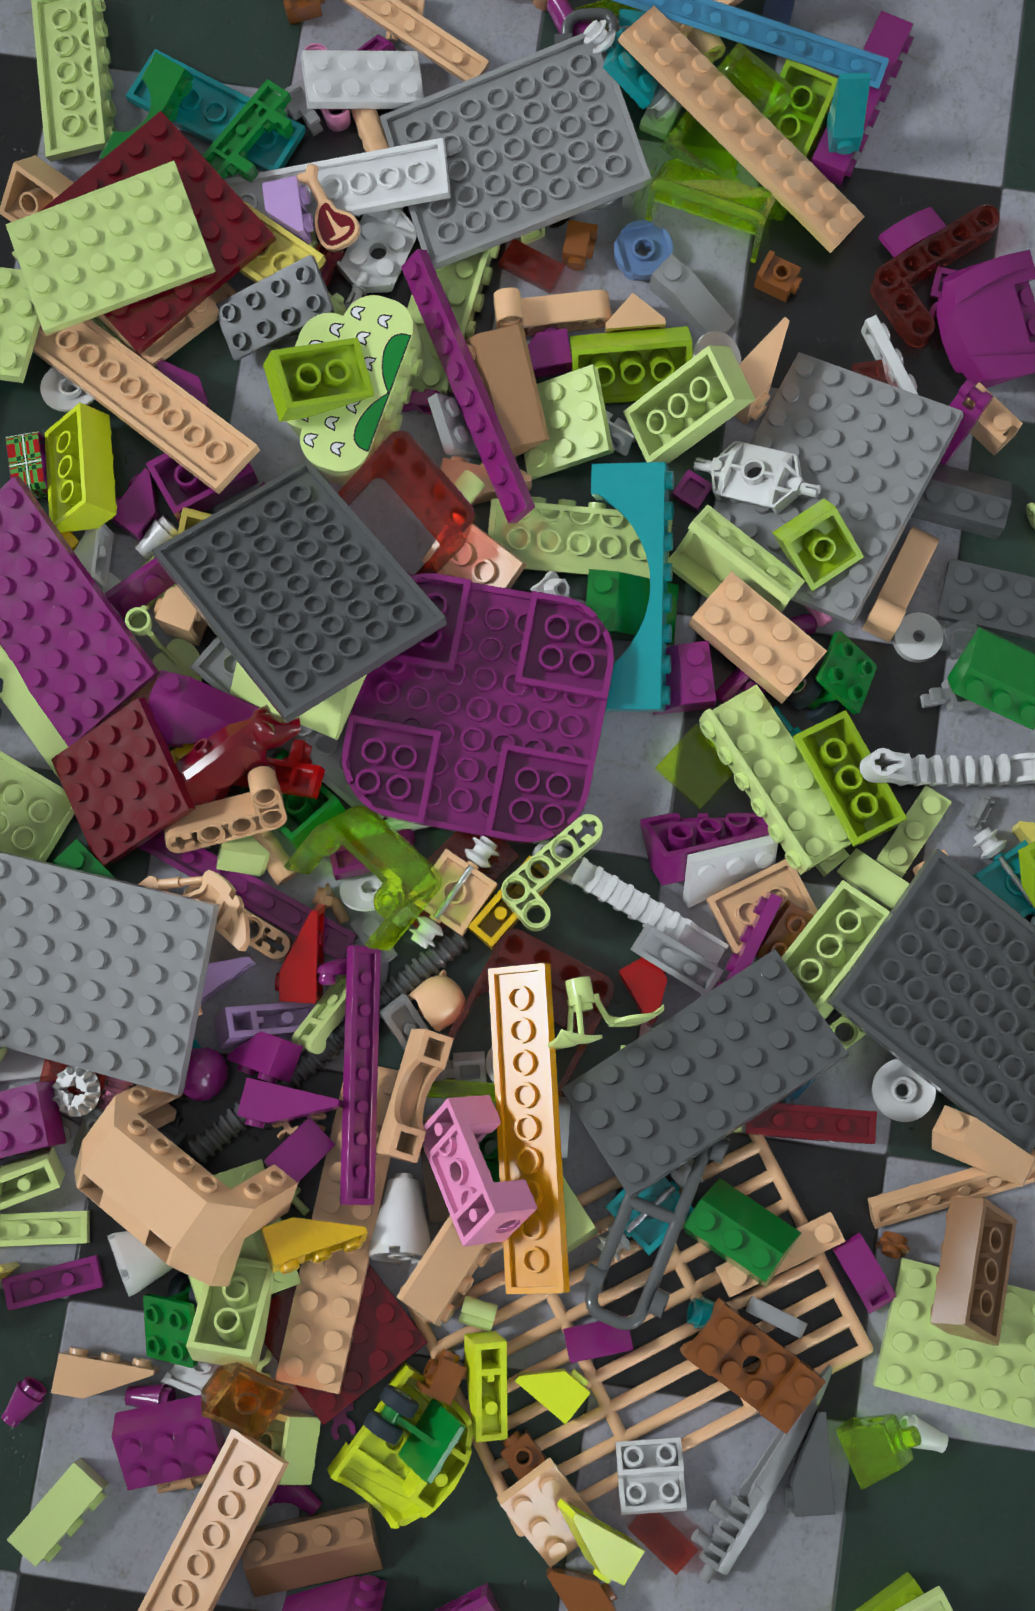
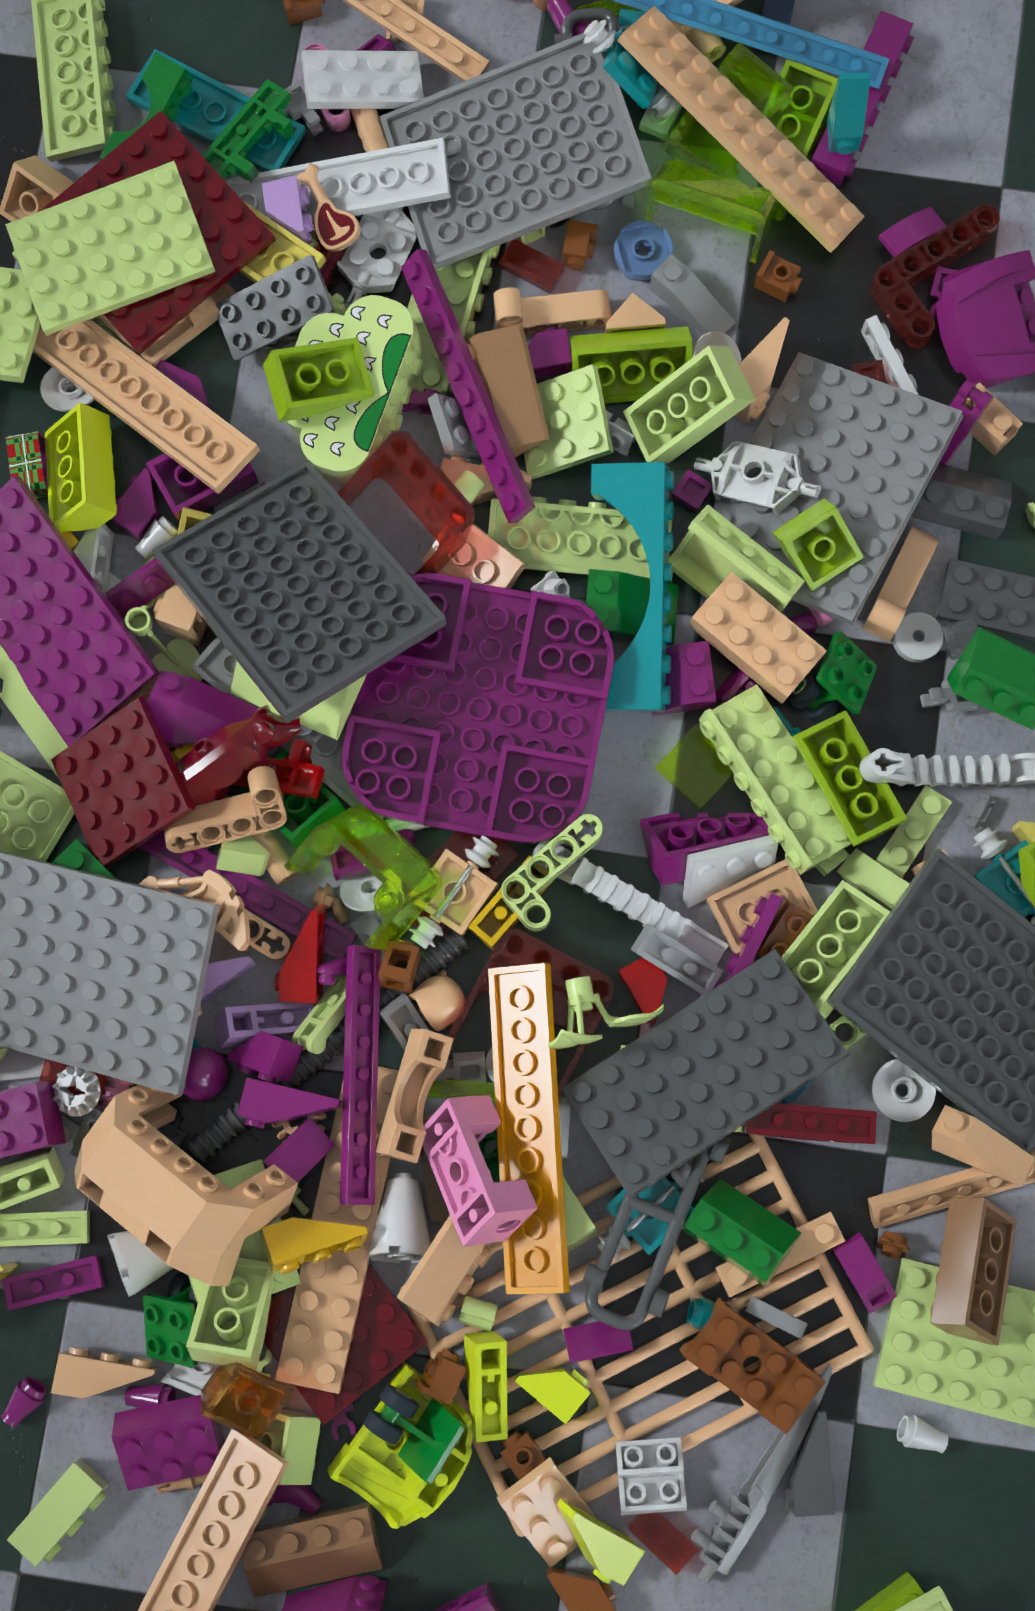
clear neon green torso [836,1414,921,1489] -> none
none -> dark orange brick [378,940,421,993]

